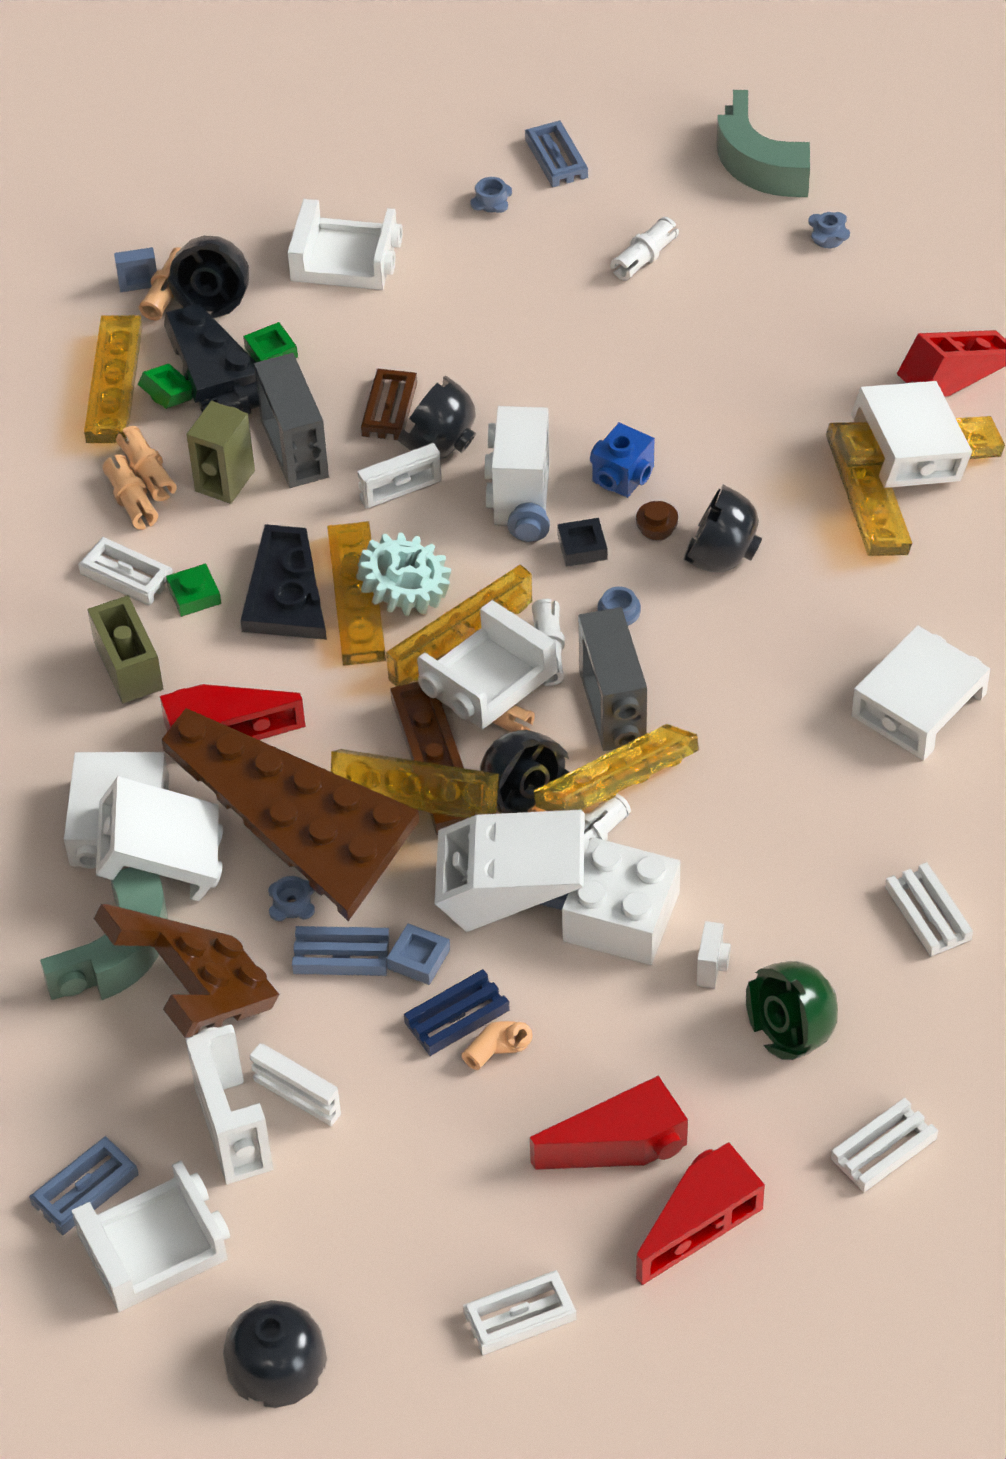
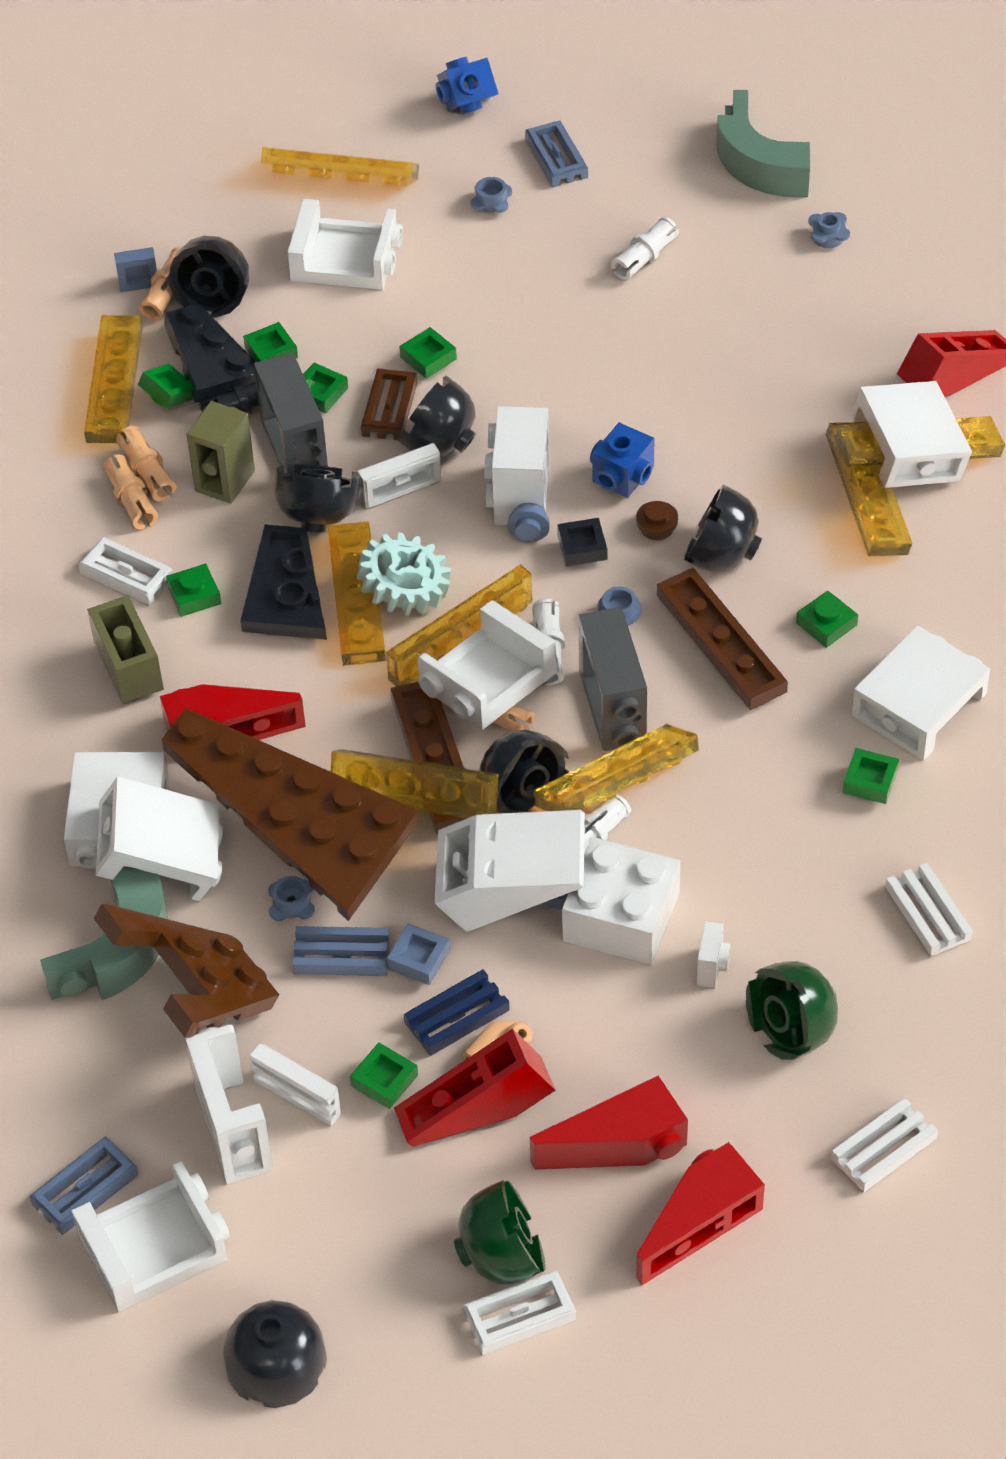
none -> clear yellow plate [261,147,419,186]
none -> black cylinder [275,464,360,532]
none -> green plate [303,362,348,414]
none -> green plate [350,1042,418,1109]
none -> red slope [394,1029,556,1147]
none -> green plate [399,327,457,379]
none -> blue brick [435,56,499,115]
none -> dark green cylinder [454,1180,546,1284]
none -> reddish brown plate [657,568,788,710]
none -> green plate [796,590,858,648]
none -> green plate [842,748,899,804]

